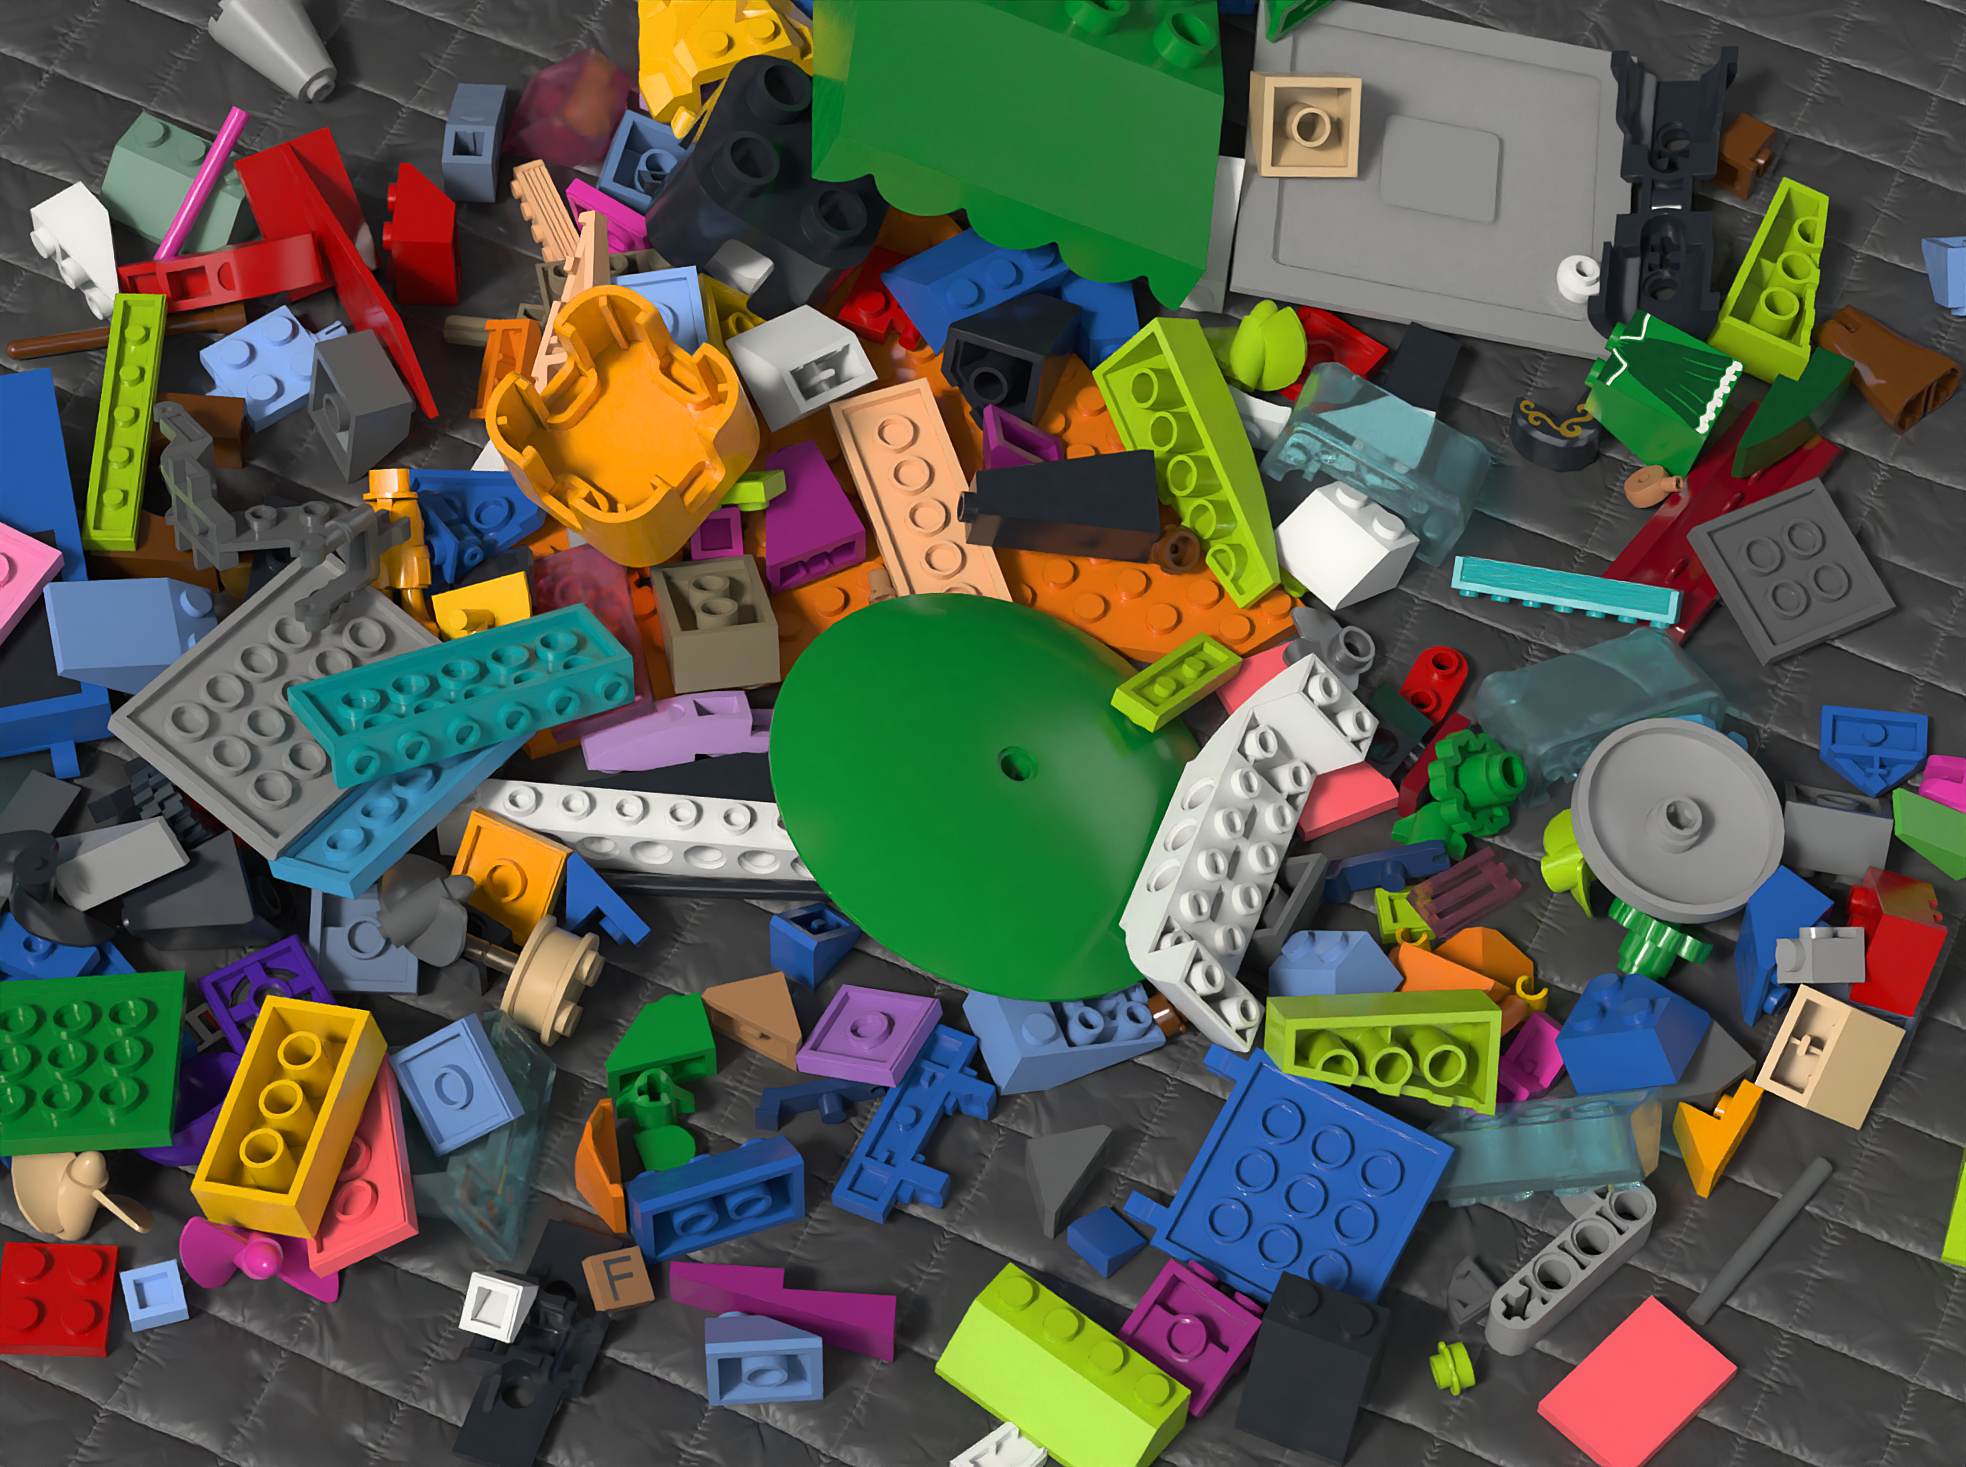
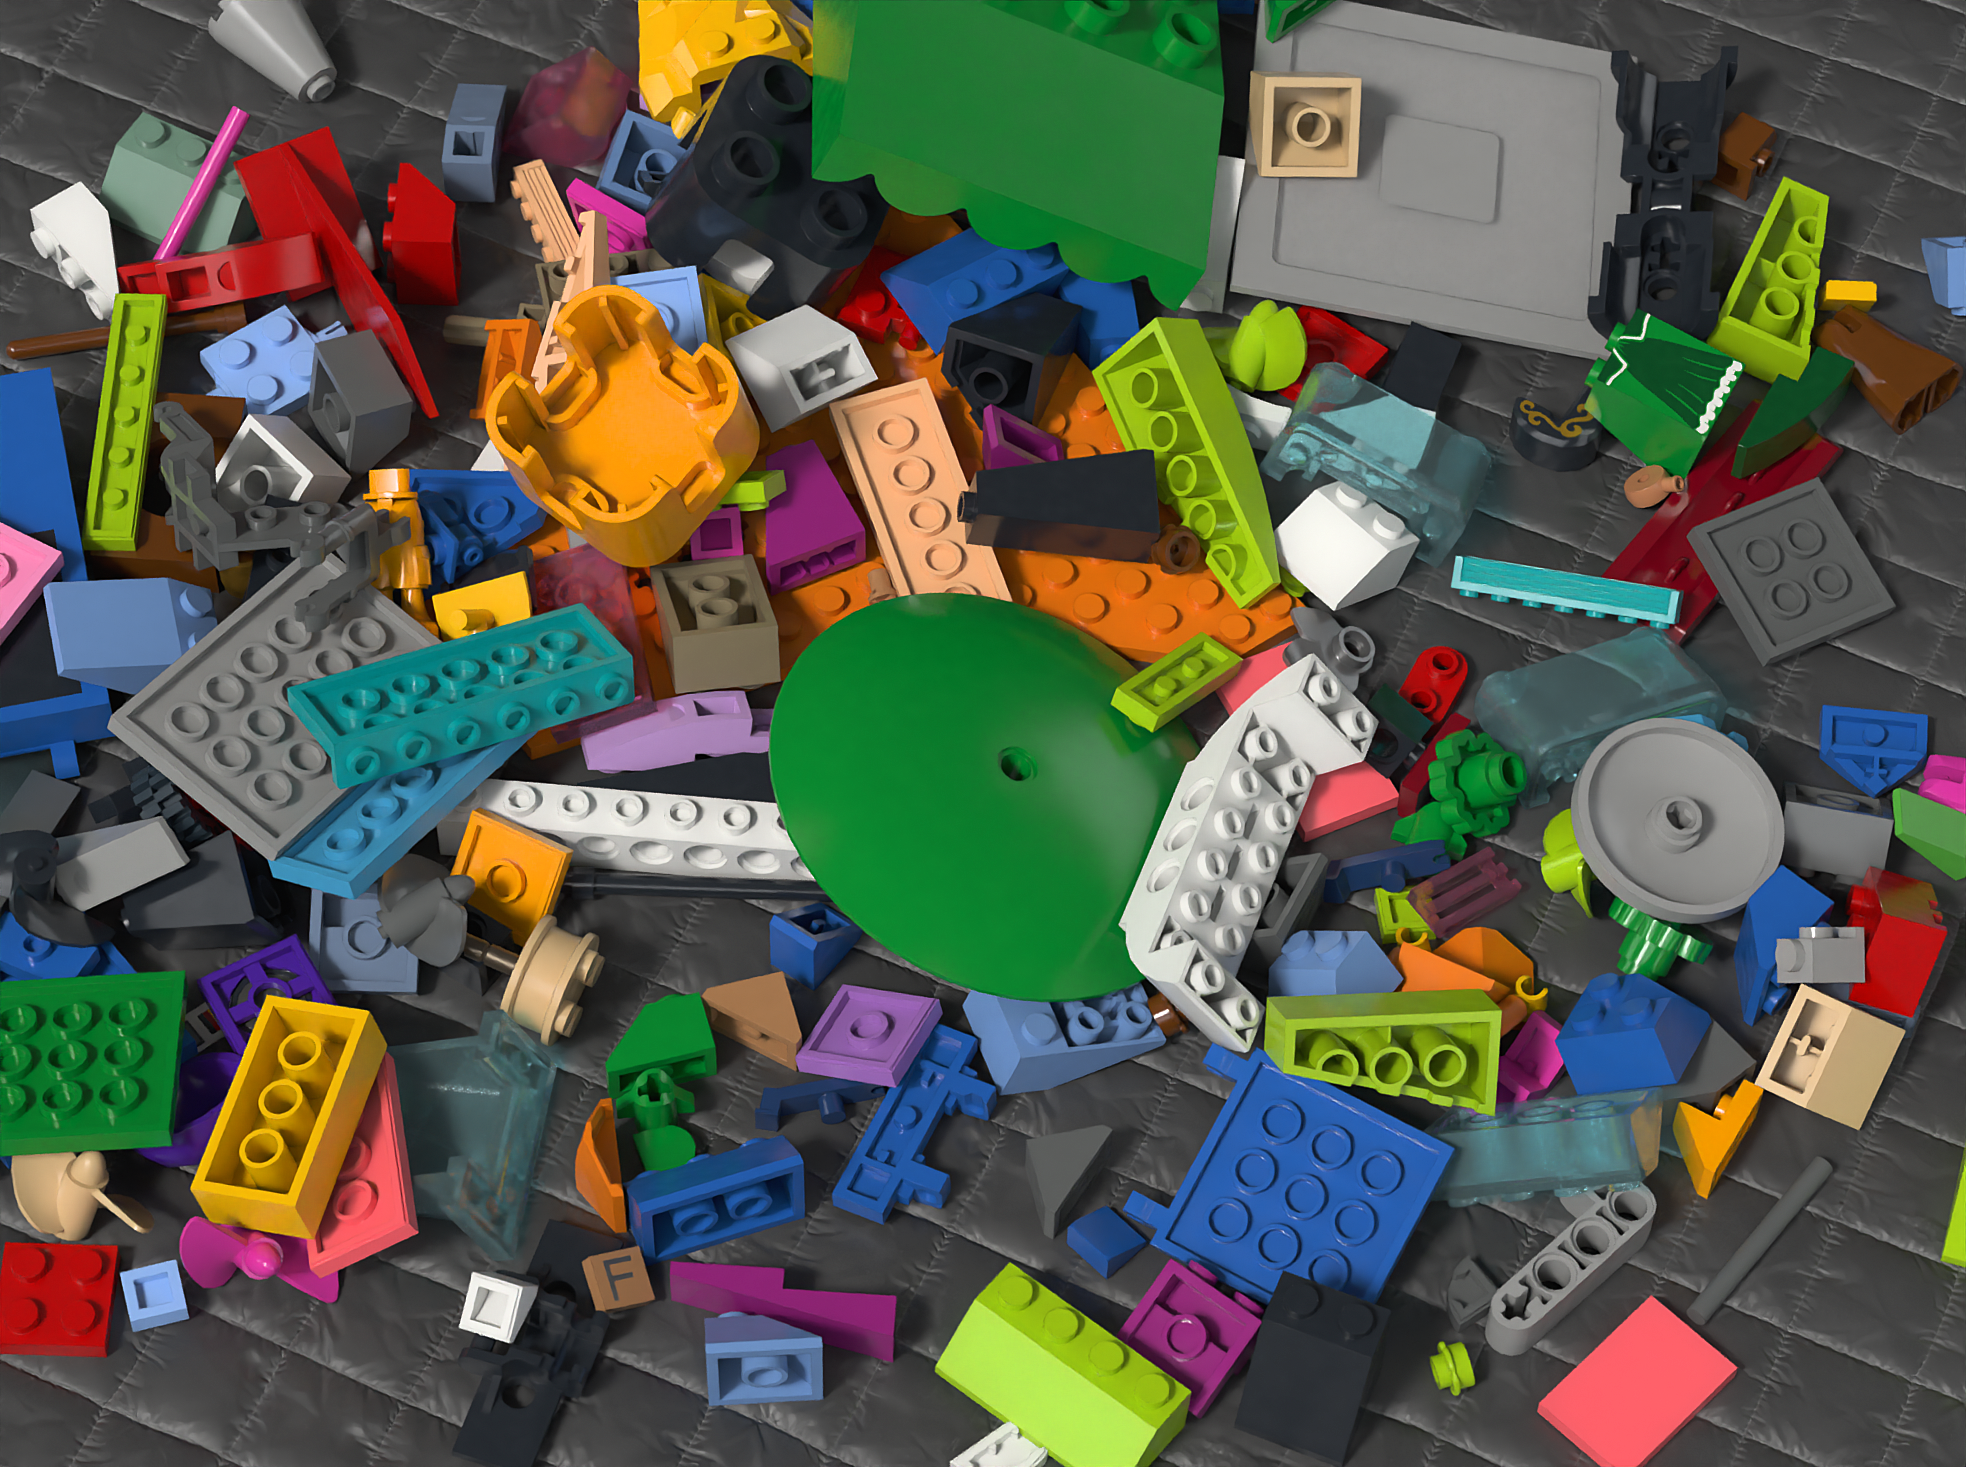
medium blue tile [387,1013,525,1158] -> none
blue slope [566,851,654,948] -> none
white plate [1557,255,1601,303] -> none
none -> white slope [215,414,352,514]
none -> yellow tile [1818,280,1877,312]

